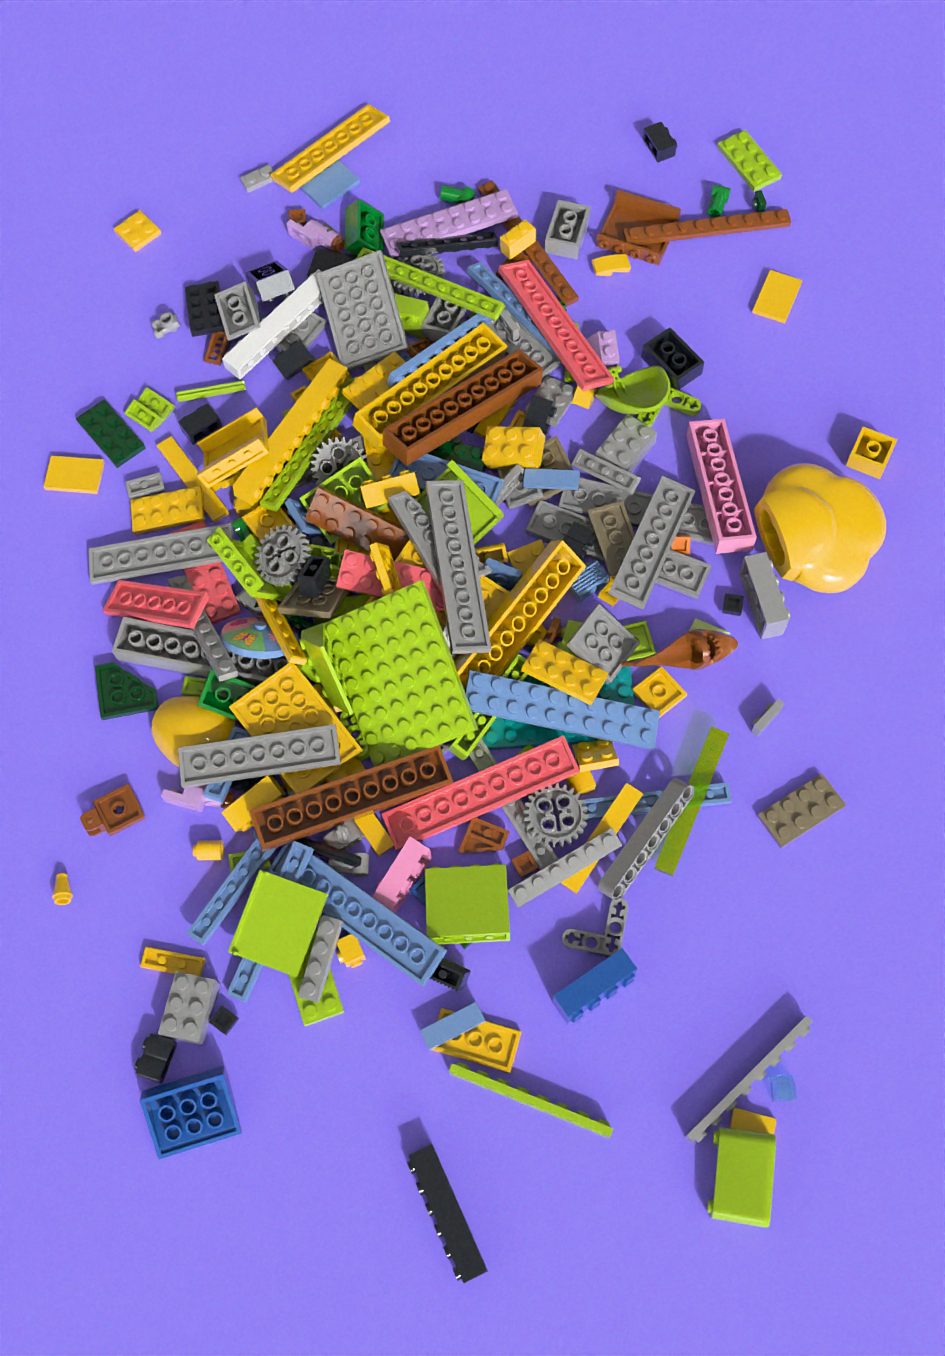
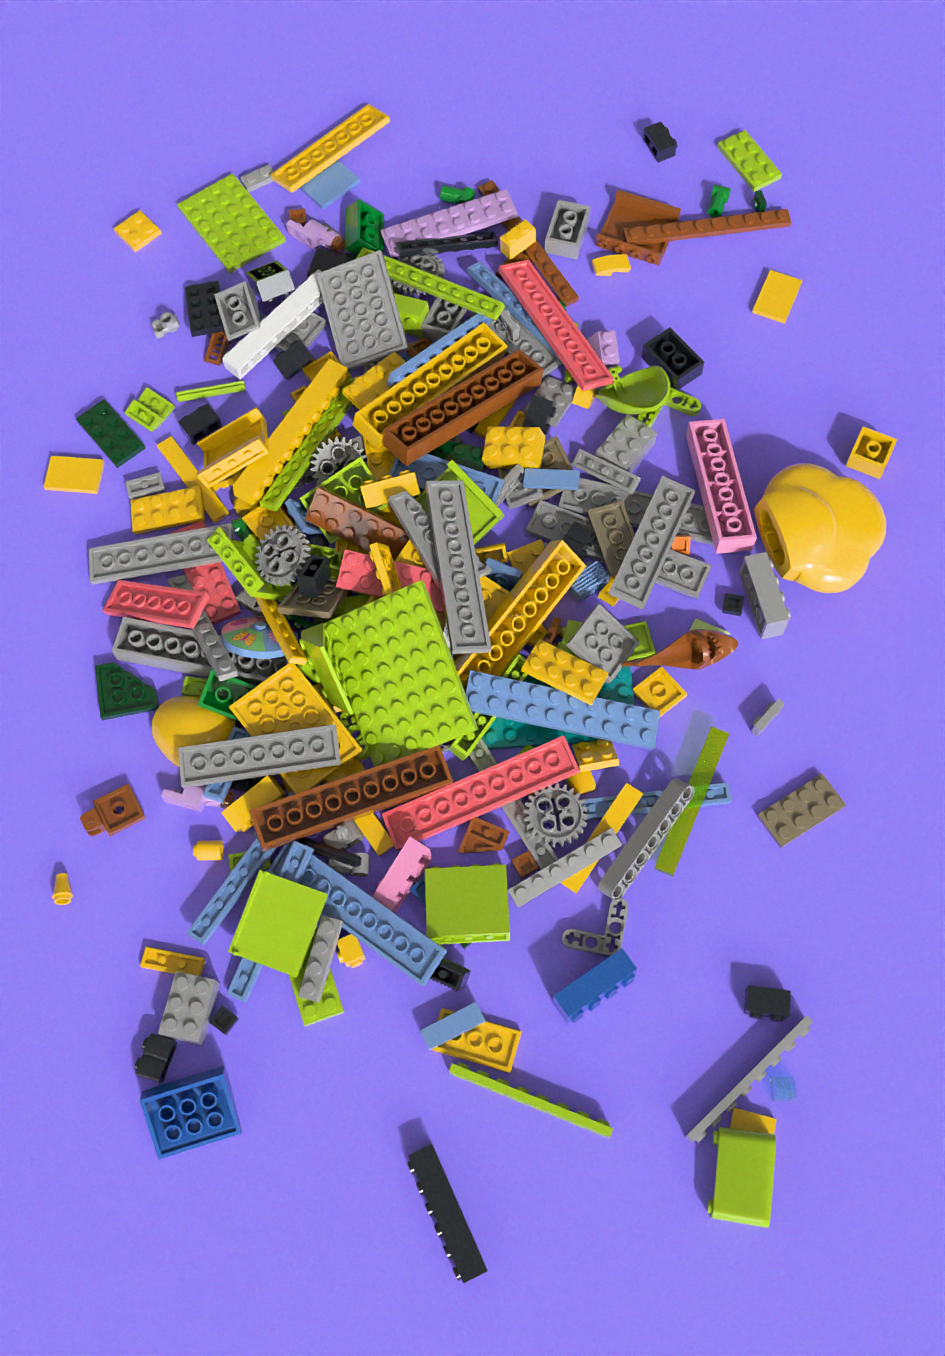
none -> lime plate [177,173,286,274]
none -> black brick [744,985,791,1022]

